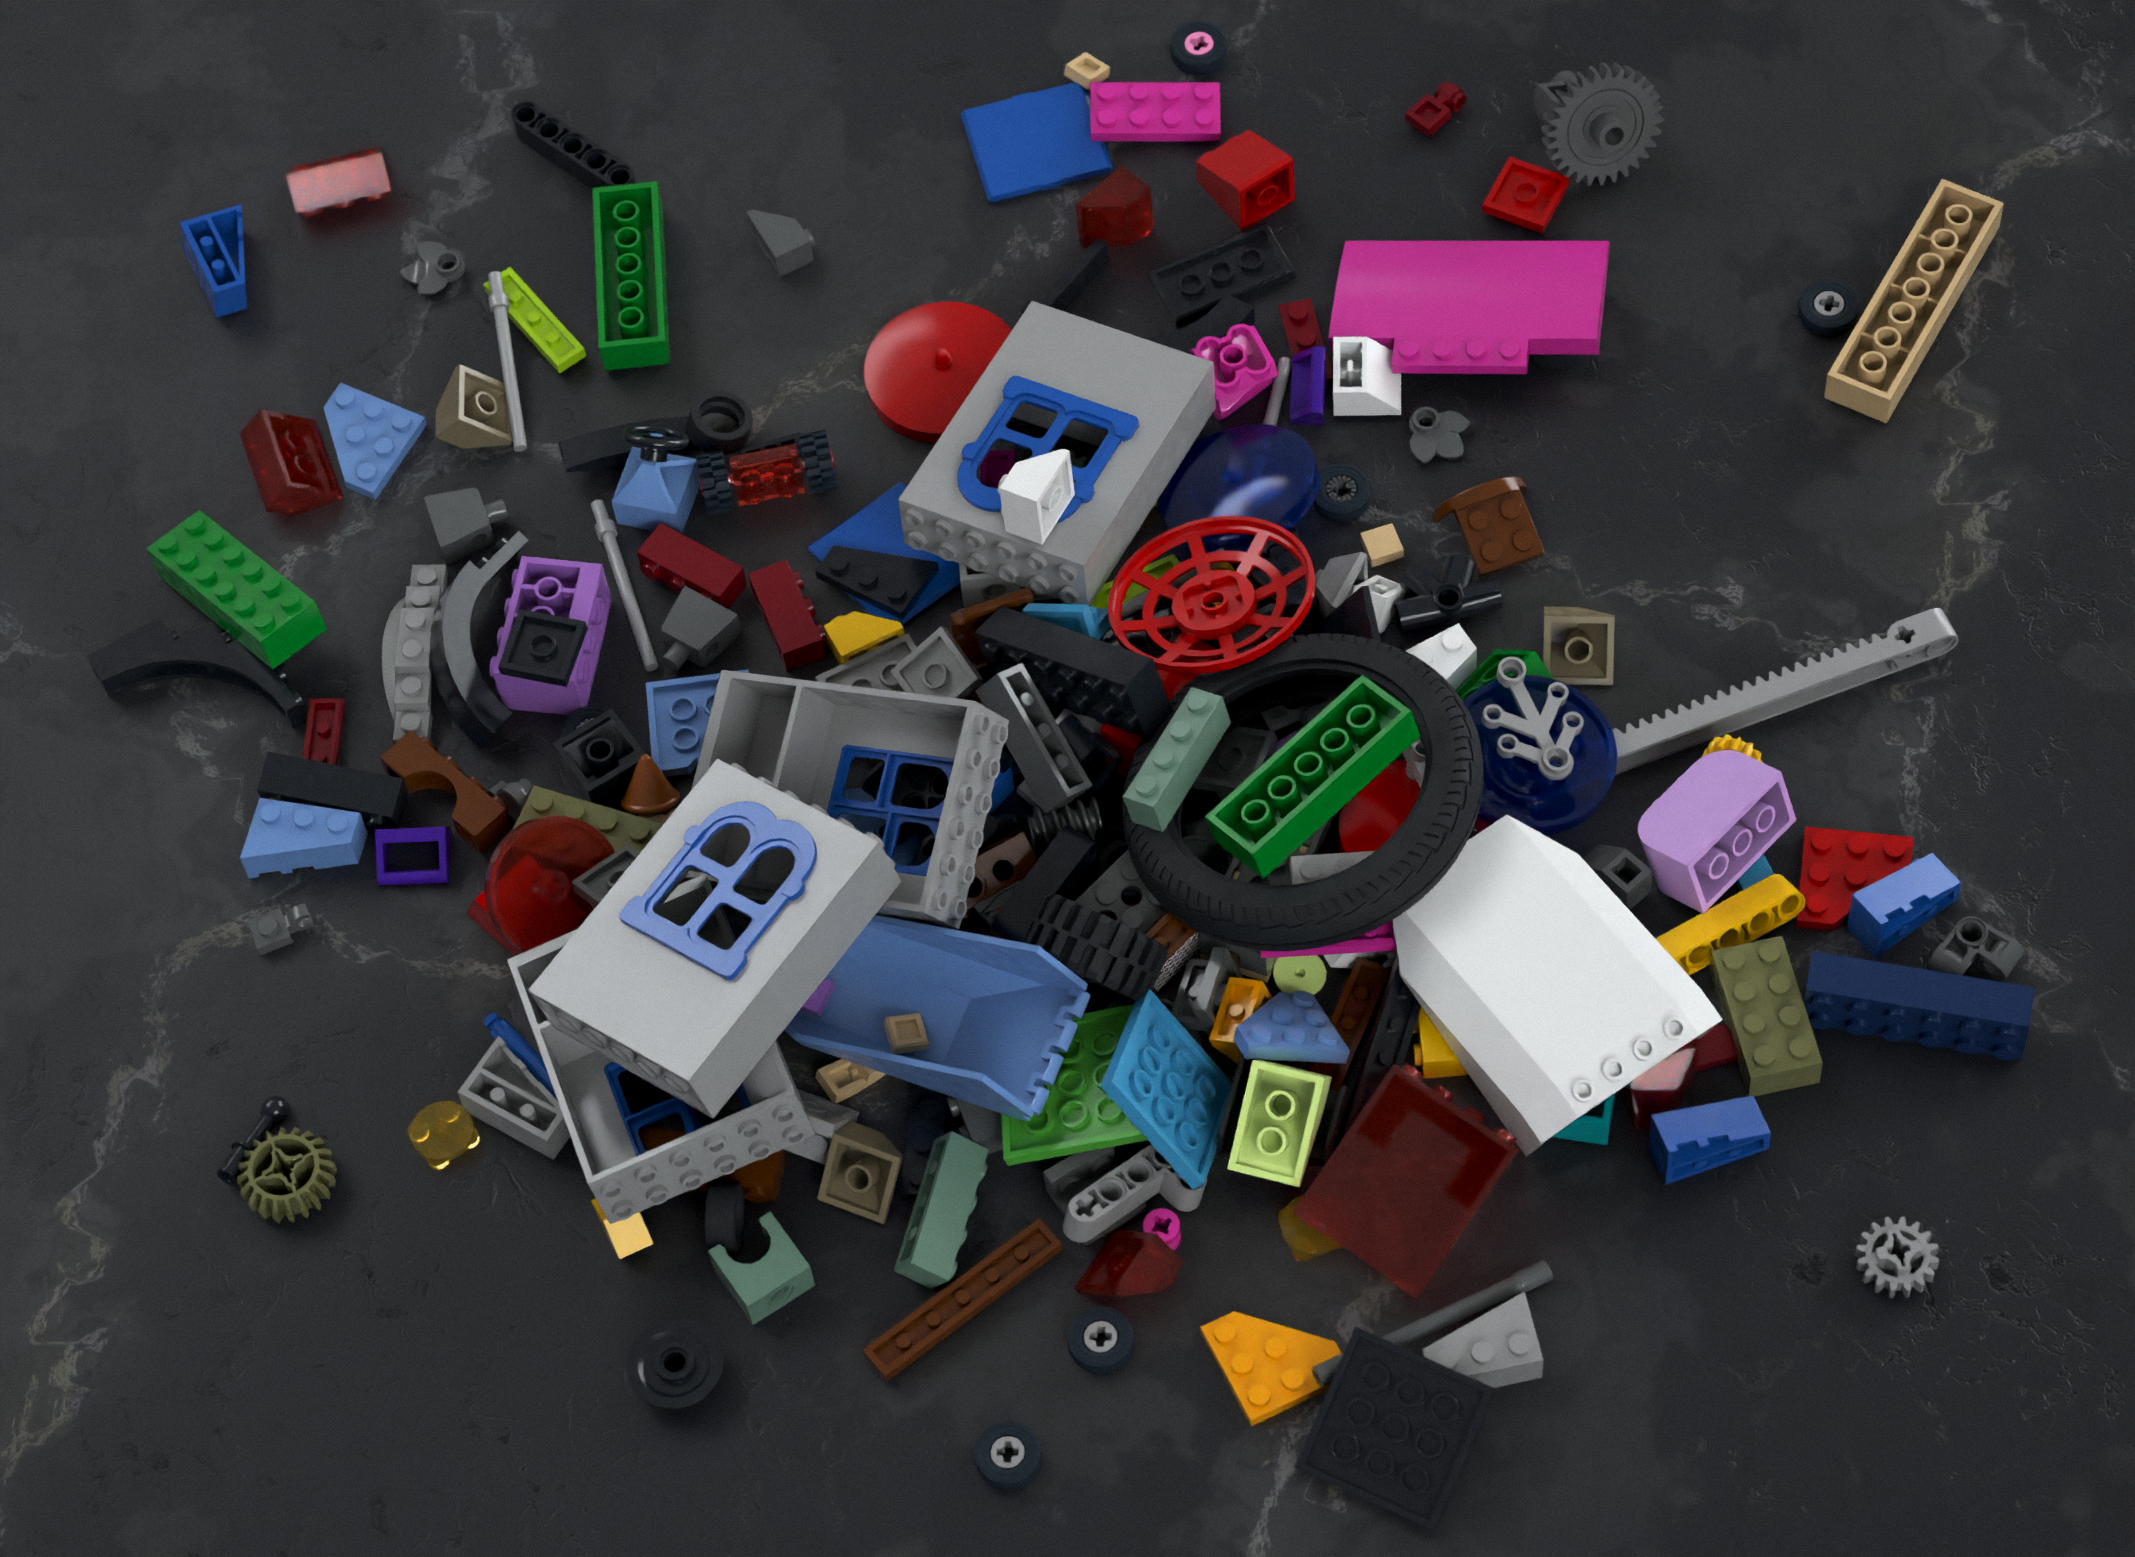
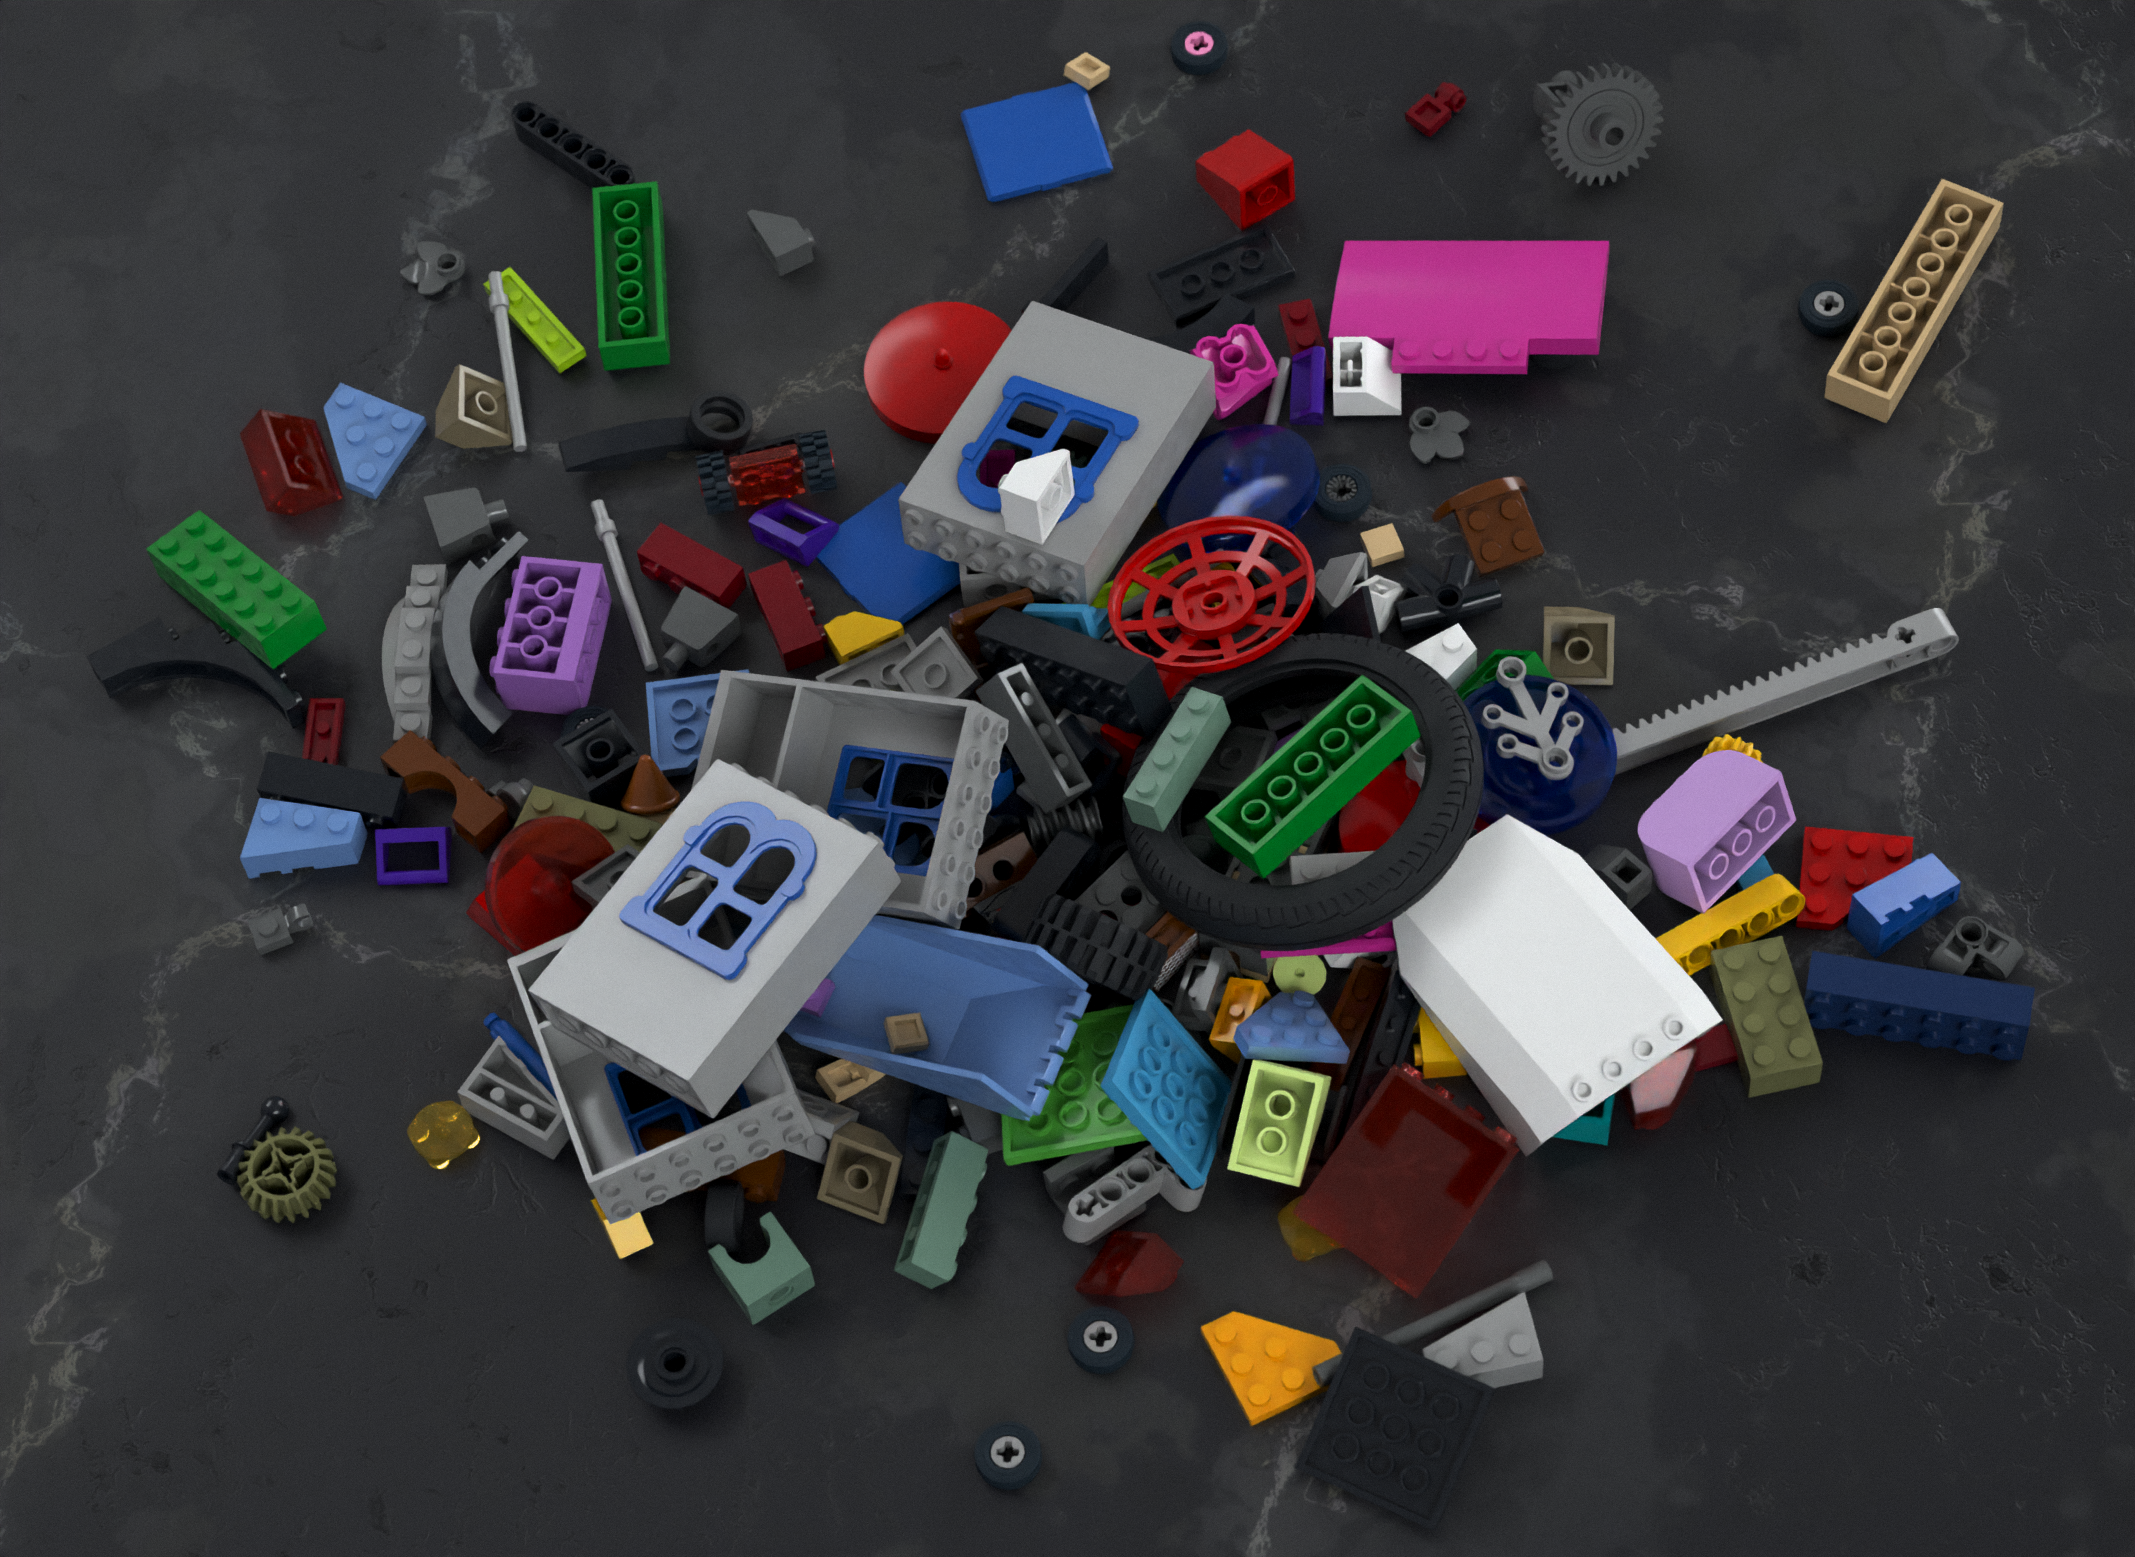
blue wedge [179,204,247,318] -> none
clear red slope [286,146,392,216] -> none
black plate [498,609,588,687] -> none
medium blue piece [612,425,700,534] -> none
black wing [815,546,939,620] -> none
reddish brown plate [862,1218,1063,1382] -> none
clear red slope [1076,165,1154,248] -> none
dark pink plate [1090,82,1221,142] -> none
dark pink wheel [1143,1208,1181,1254] -> none
red plate [1482,156,1570,234] -> none
blue wedge [1648,1096,1771,1185] -> none
light grey gear [1855,1217,1939,1298] -> none
none -> dark purple tile [748,498,839,567]

